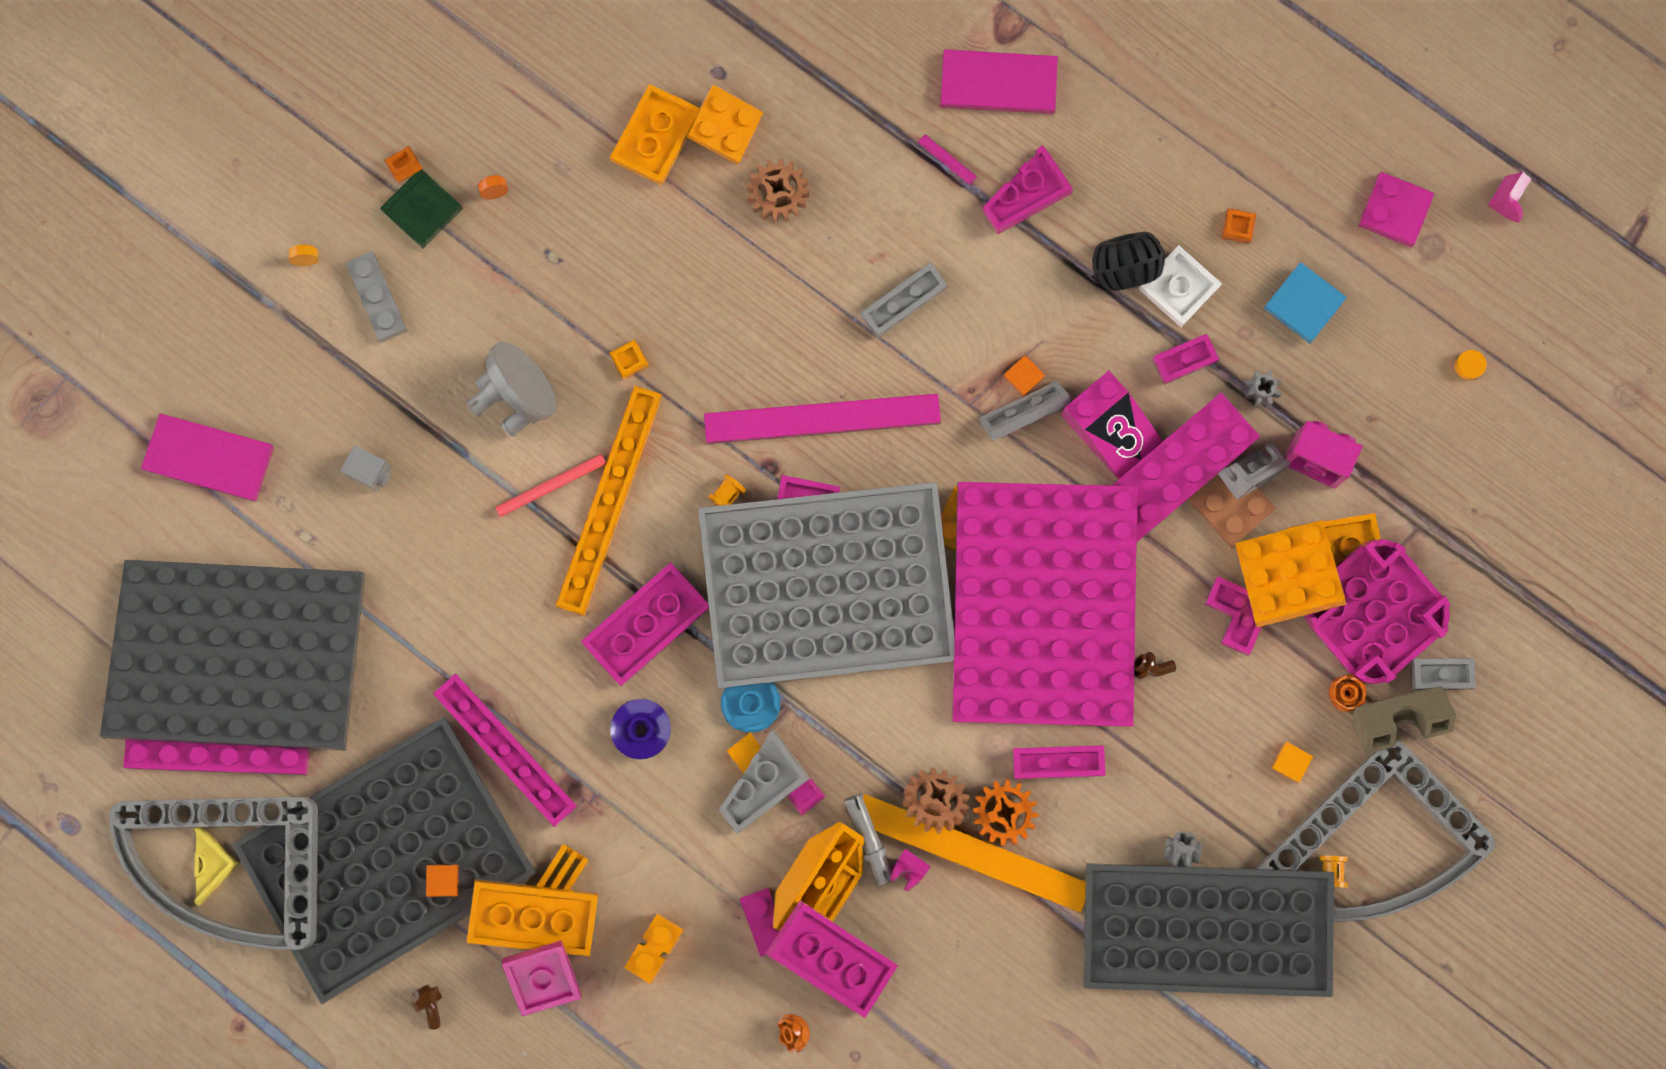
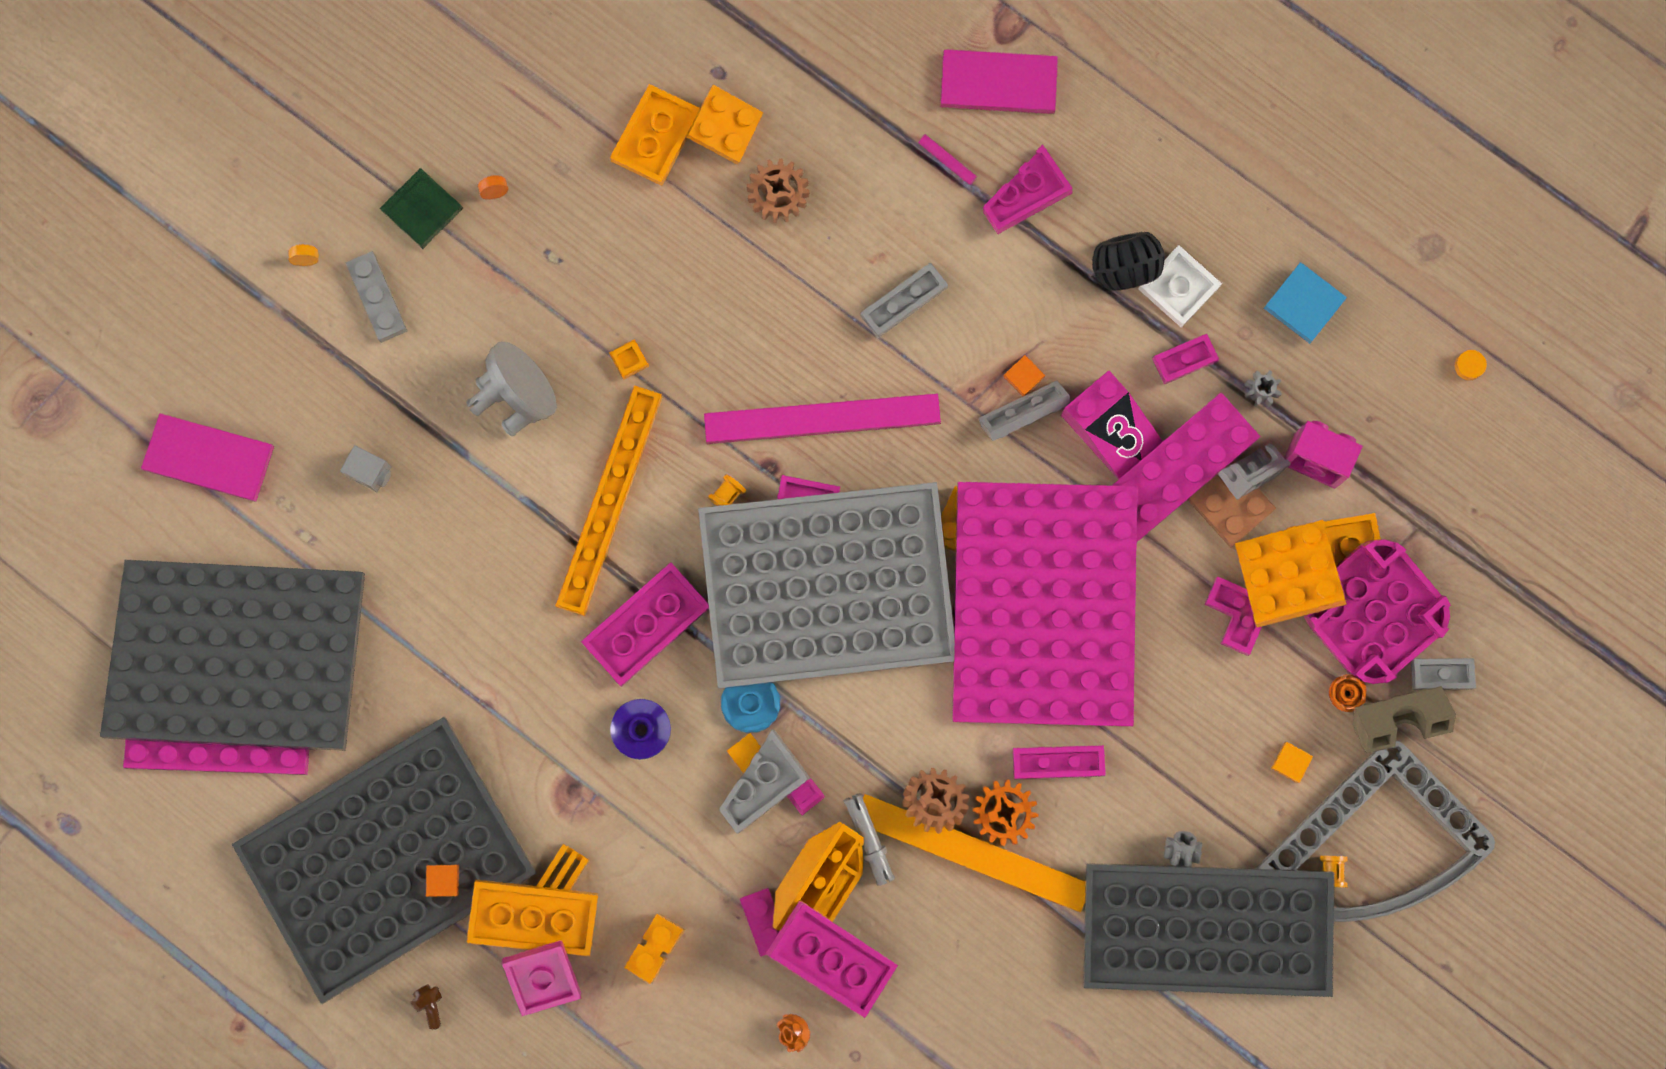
light grey beam [110,797,318,950] -> none
light yellow tile [194,827,240,906] -> none
orange tile [384,146,423,183] -> none
dark pink plate [433,673,578,827] -> none
coral bar [495,454,606,517] -> none
dark pink tile [890,849,931,892] -> none
reddish brown plate [1134,652,1176,679] -> none
orange tile [1222,208,1256,244] -> none
dark pink plate [1358,172,1435,248] -> none
dark pink tile [1488,172,1531,223] -> none

